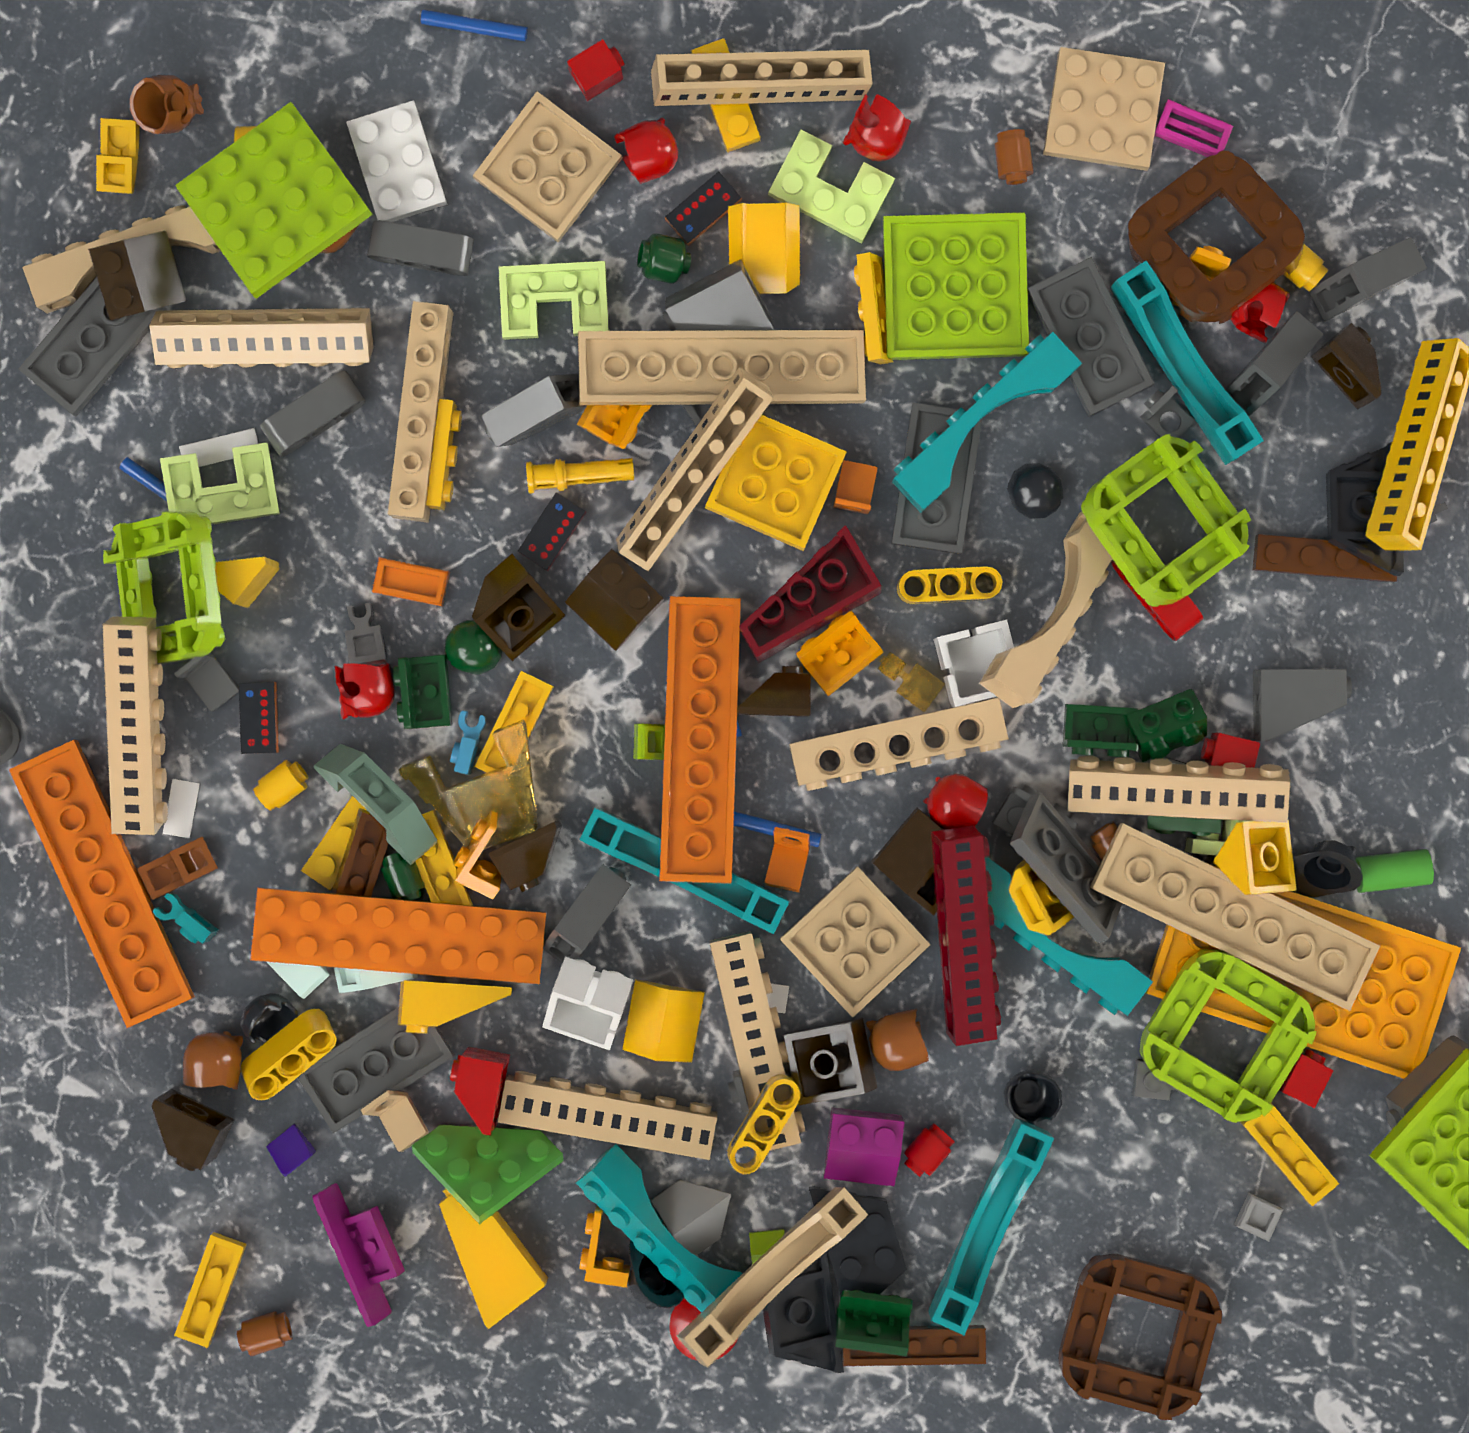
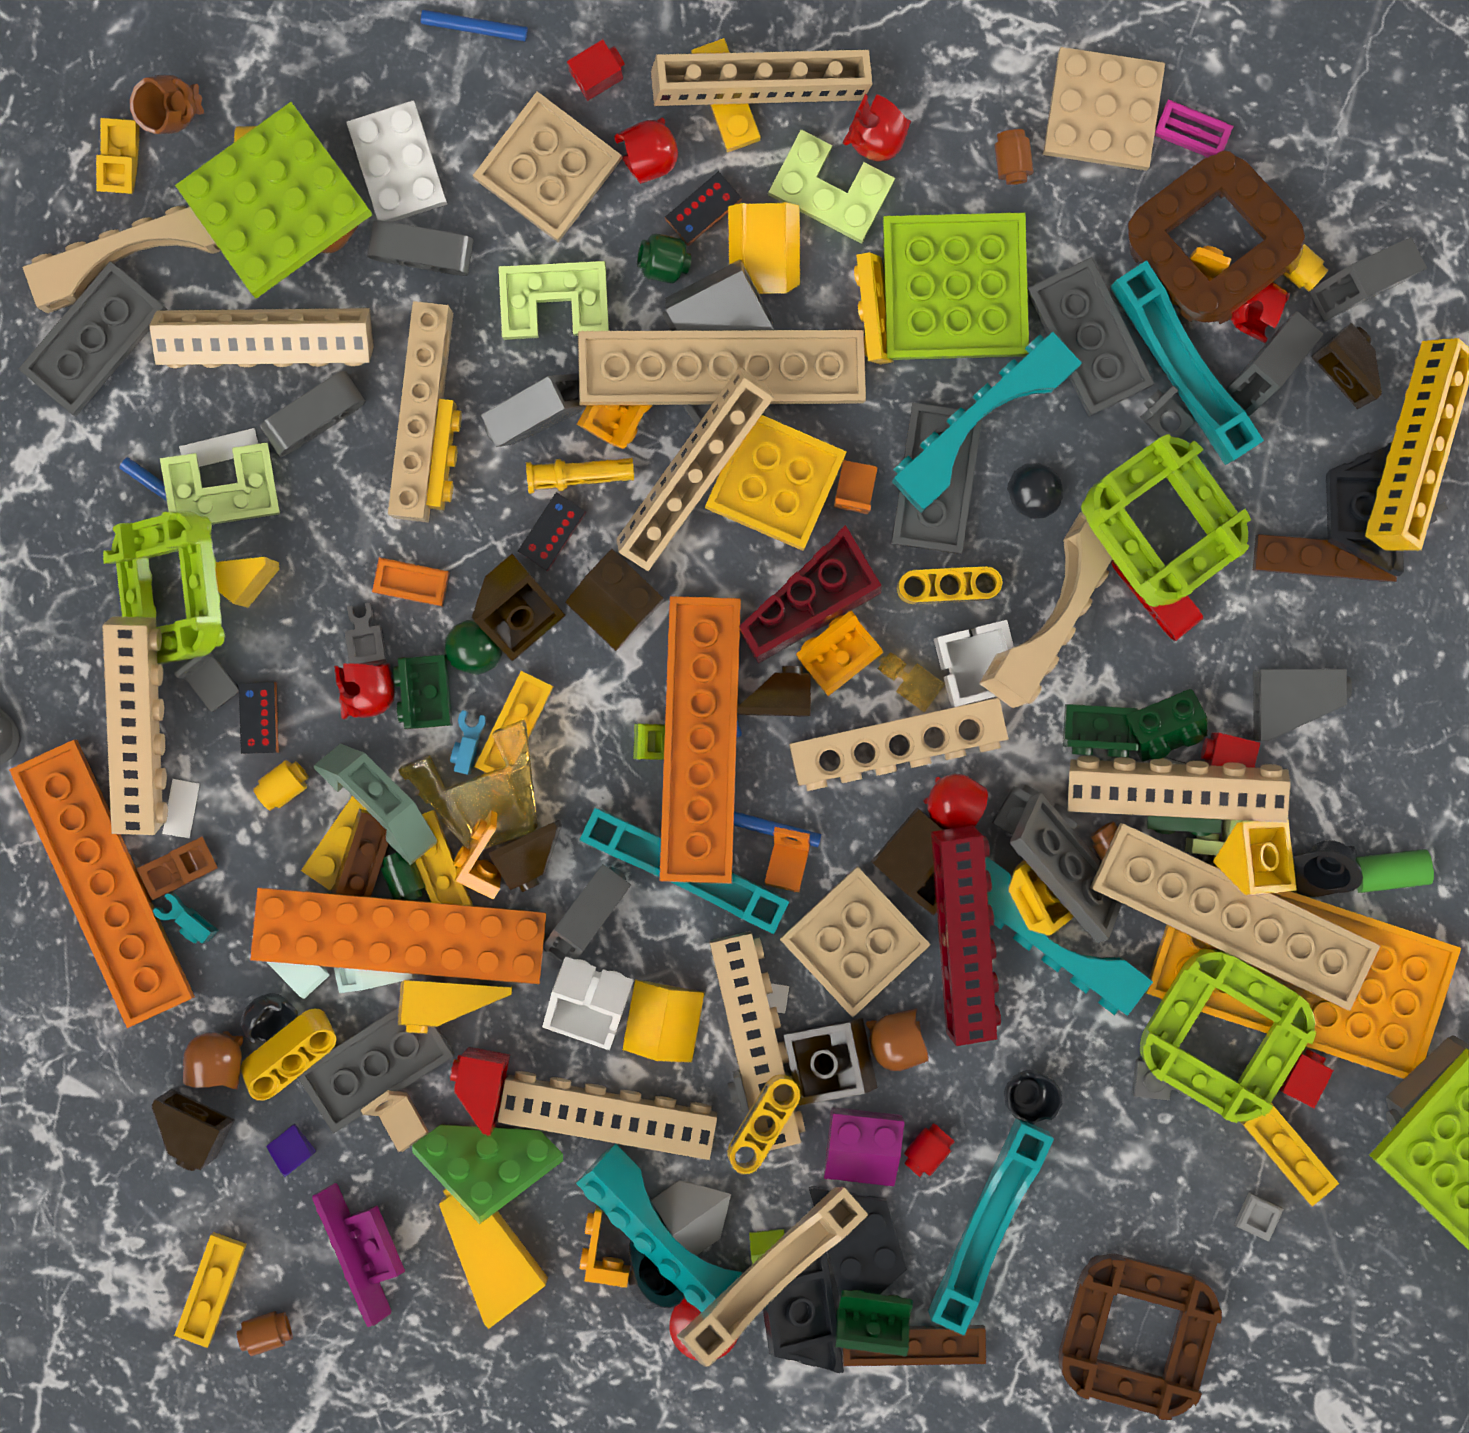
dark brown slope [88,230,187,320] -> none

